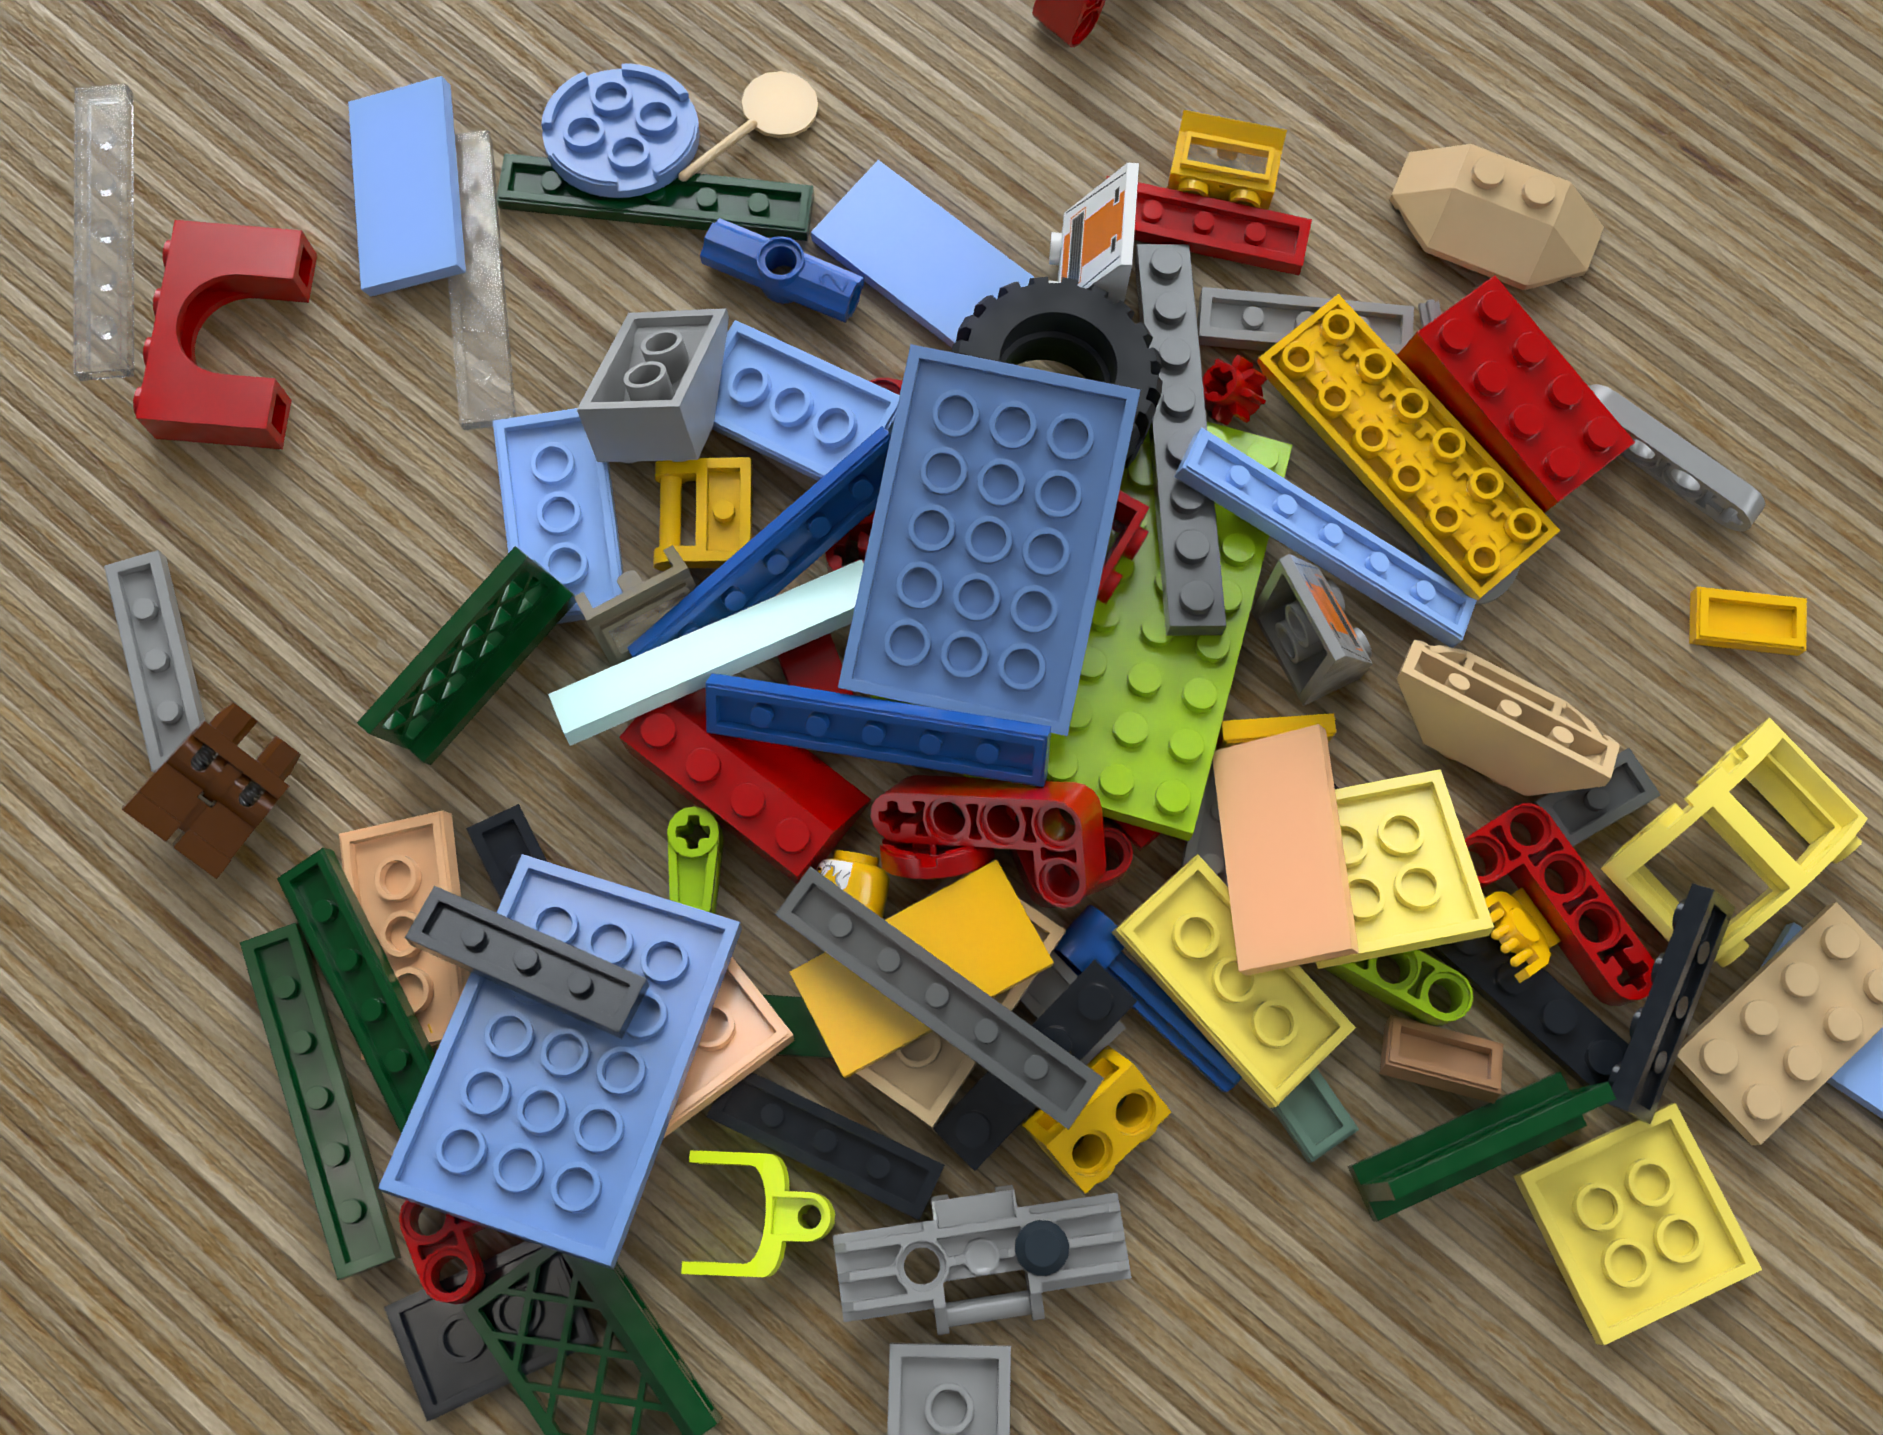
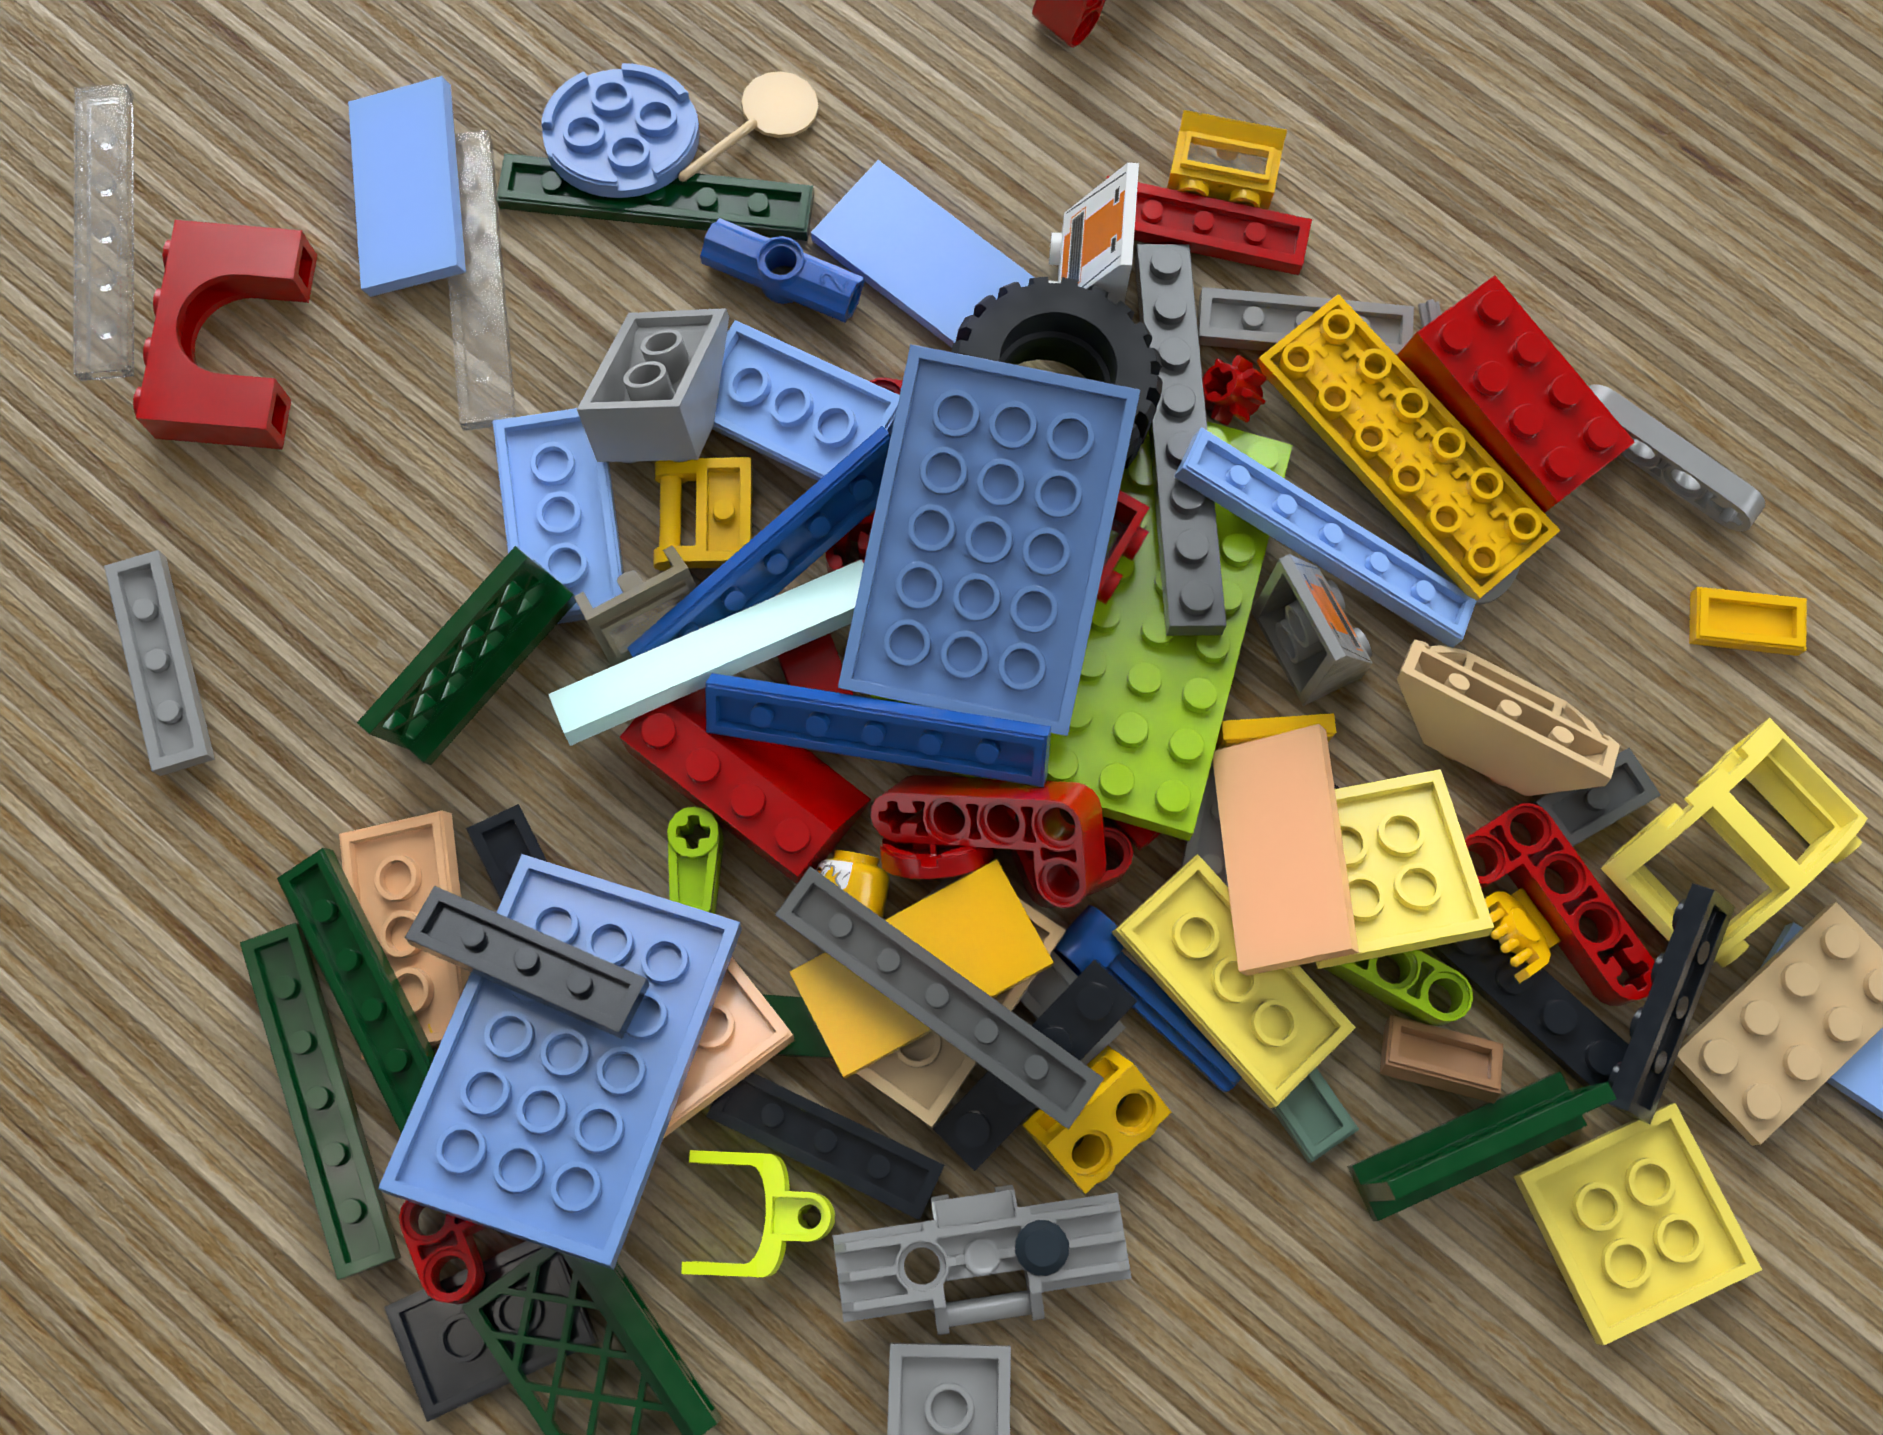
reddish brown hips [122,702,301,879] -> none
tan wedge [1389,144,1604,290] -> none

